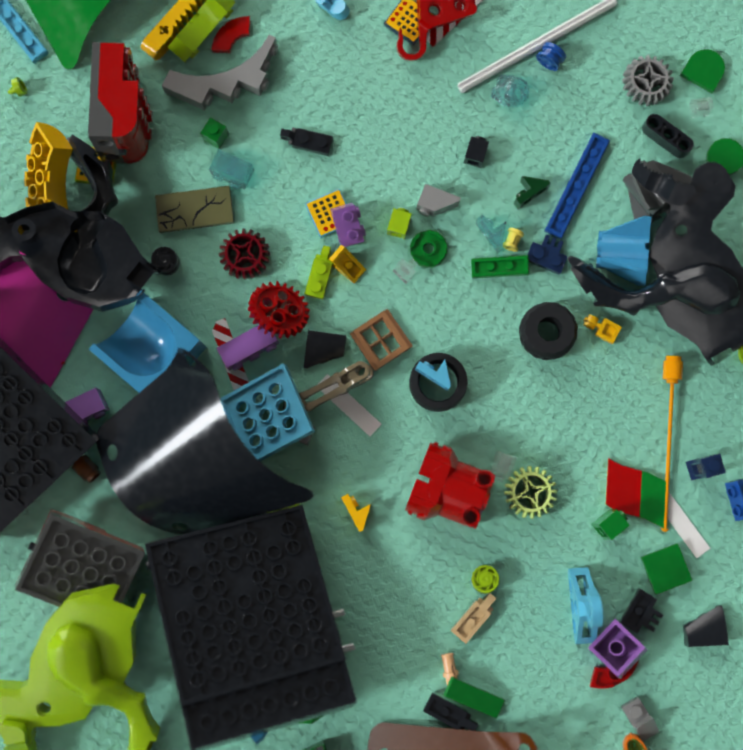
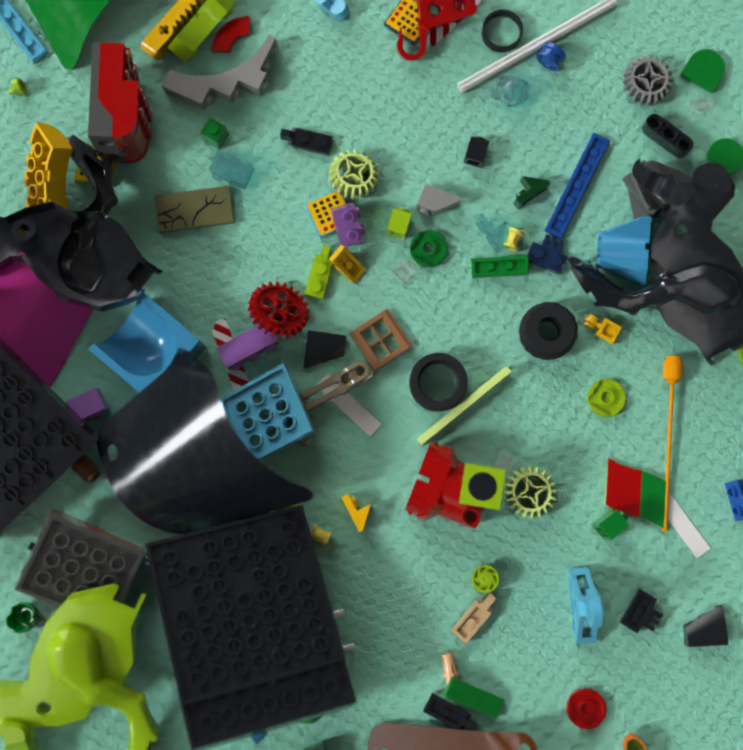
black wheel [151,247,180,276] -> none
dark red gear [219,228,270,280] -> none
medium azure slope [415,360,451,391] -> none
medium lavender brick [588,619,648,679] -> none
red tile [589,660,639,689] -> none
light grey slope [620,696,659,742] -> none
green tile [640,543,693,595] -> none
dark blue window [686,454,726,480] -> none
none -> green hair [6,602,39,633]
none -> light yellow bush [310,524,332,547]
none -> yellowish green gear [328,149,379,200]
none -> yellowish green tile [417,367,511,446]
none -> lime tile [459,463,506,510]
none -> black tyre [481,9,523,53]
none -> red tile [566,688,606,729]
none -> lime tile [587,379,626,417]

